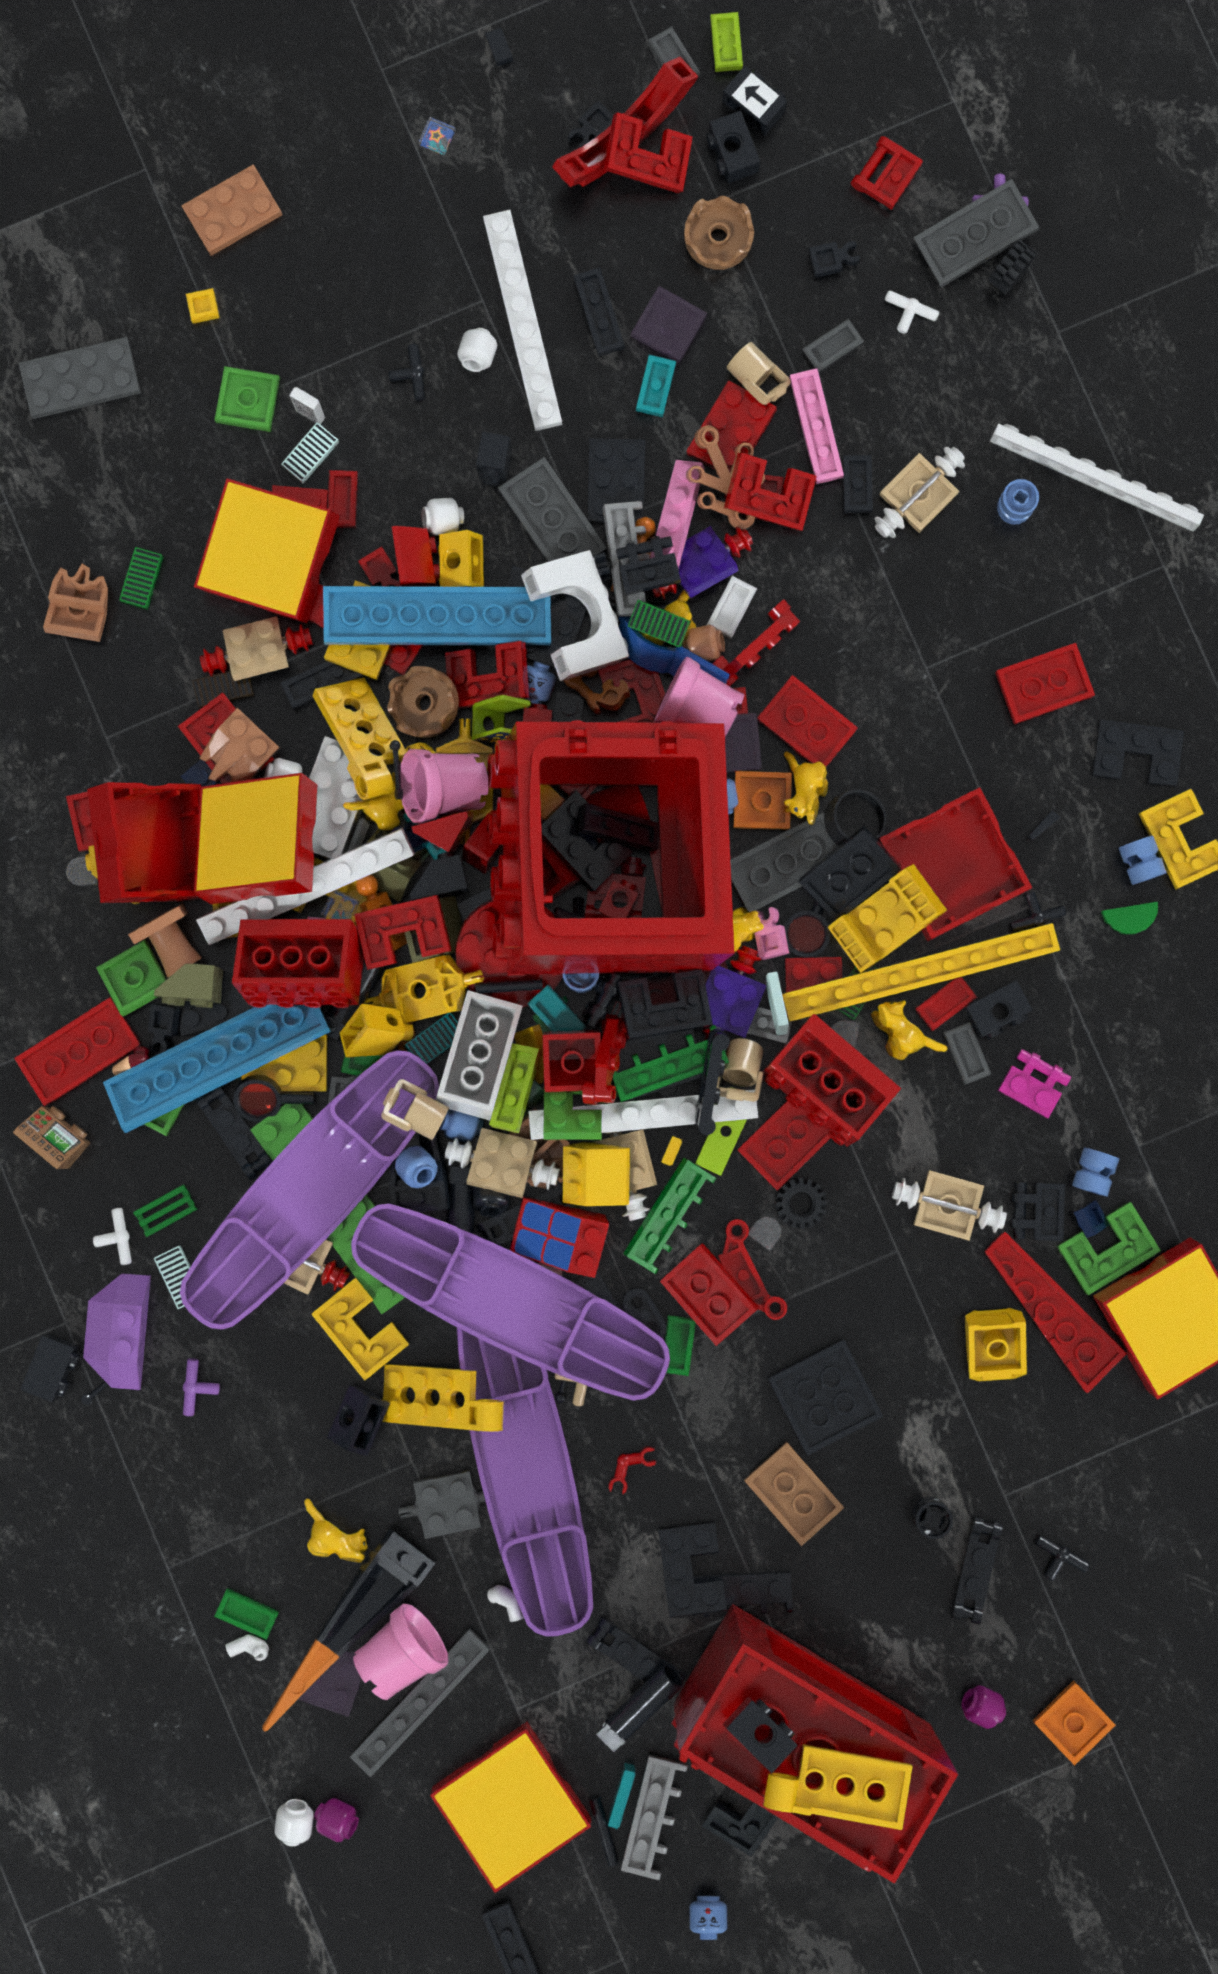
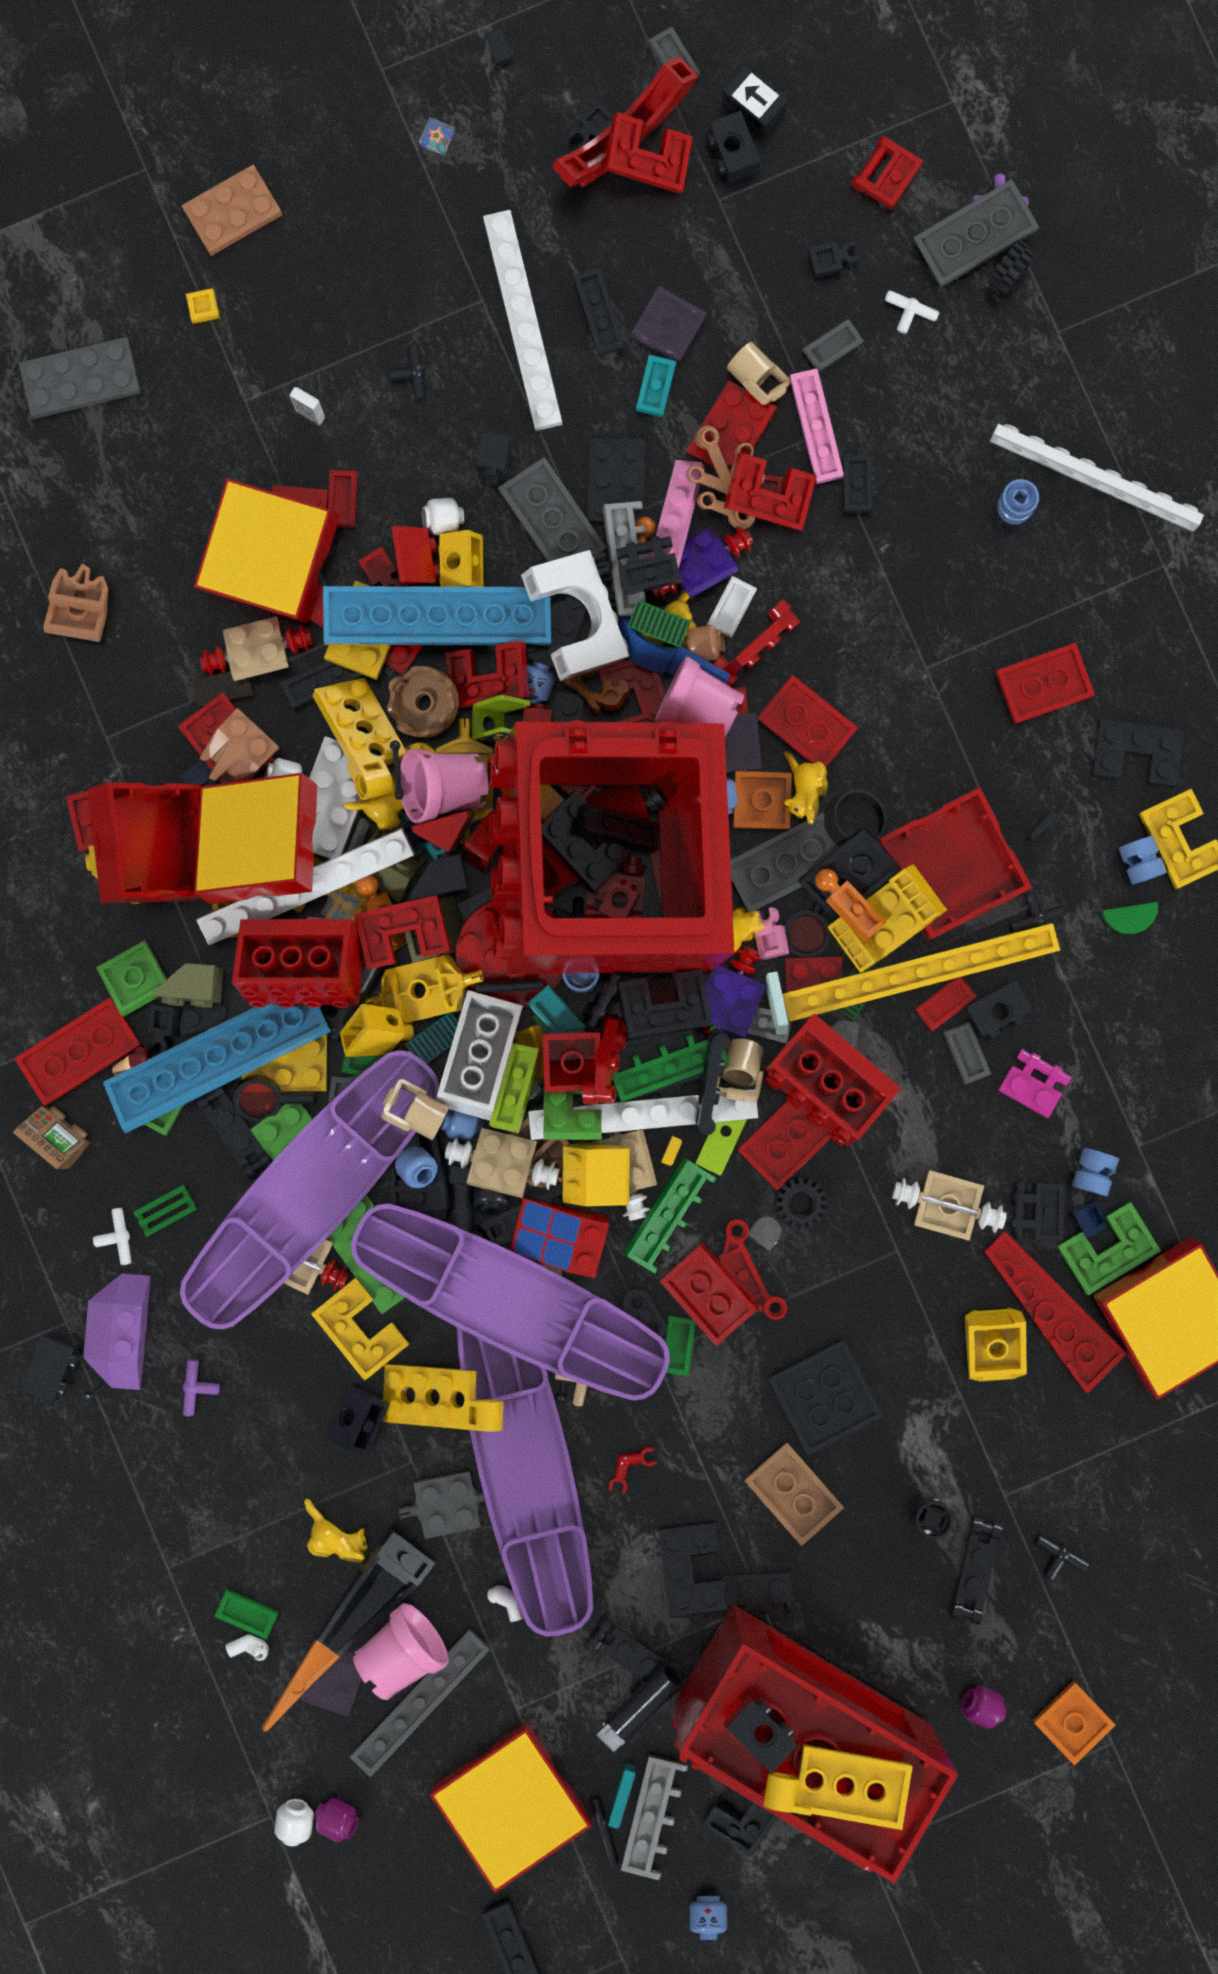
clear tile [66,857,98,886] -> none
tile [119,547,164,610] -> none
nougat plant [128,903,202,977] -> none
tile [154,1245,191,1309] -> none
bright green tile [215,366,280,432] -> none
tile [281,422,339,484] -> none
white head [457,328,497,372] -> none
medium nougat plate [684,196,754,270] -> none
lime plate [710,12,743,72] -> none
yellow animal [871,1000,948,1060] -> none
tan plate [875,447,965,538] -> none
none -> black plate [643,785,669,812]
none -> orange plate [815,869,886,943]

